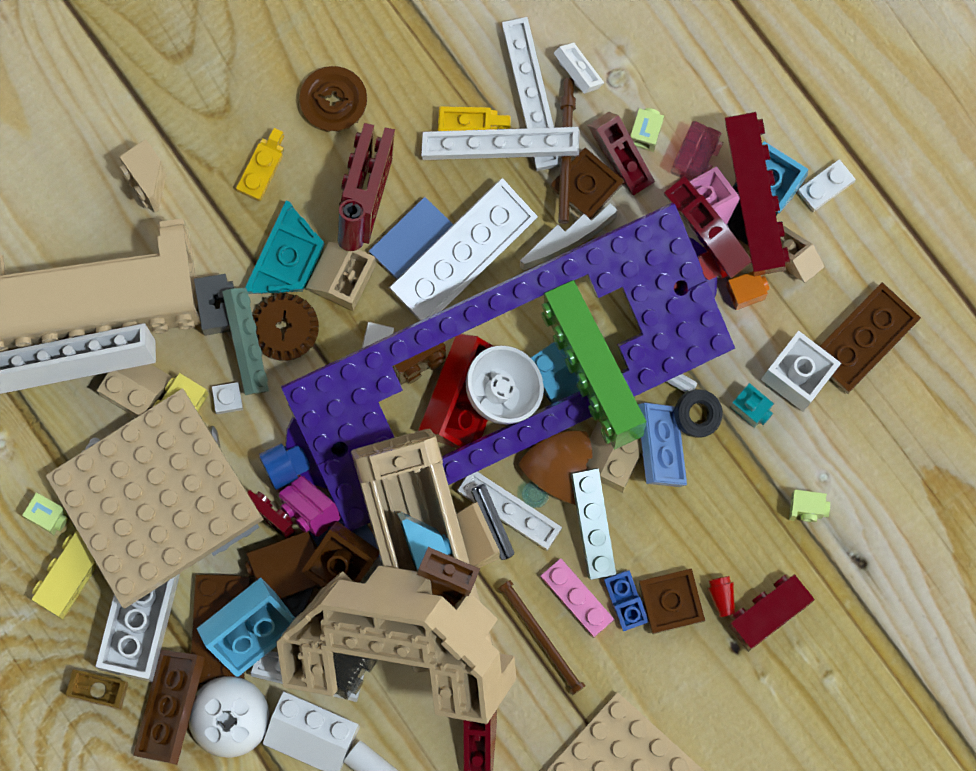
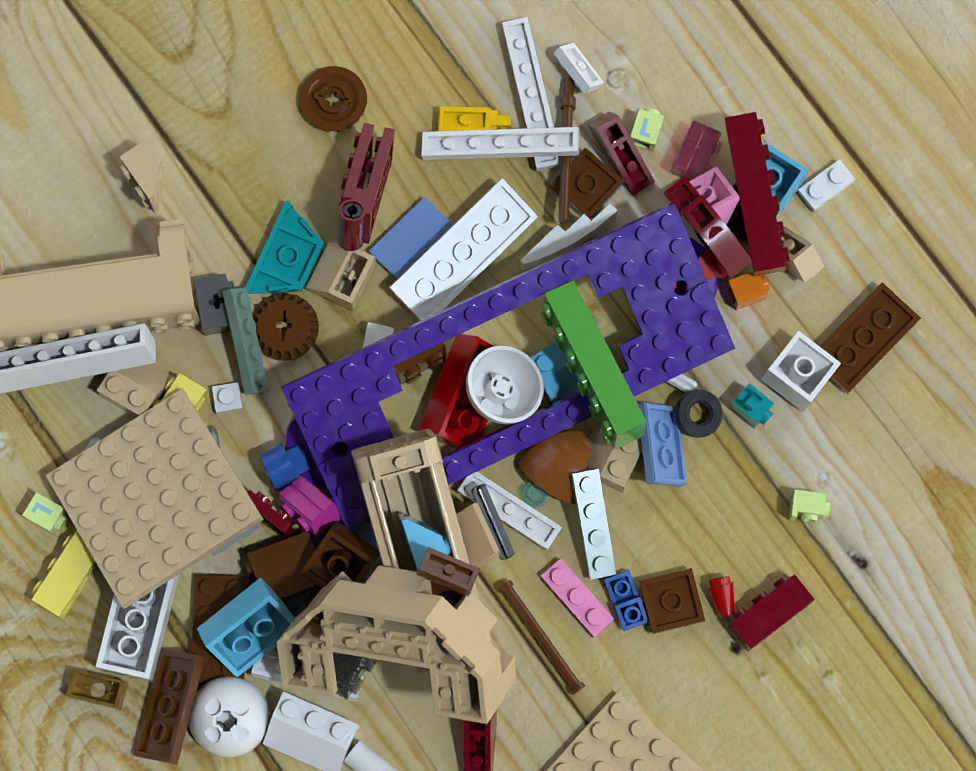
yellow hinge [236,128,284,201] -> none

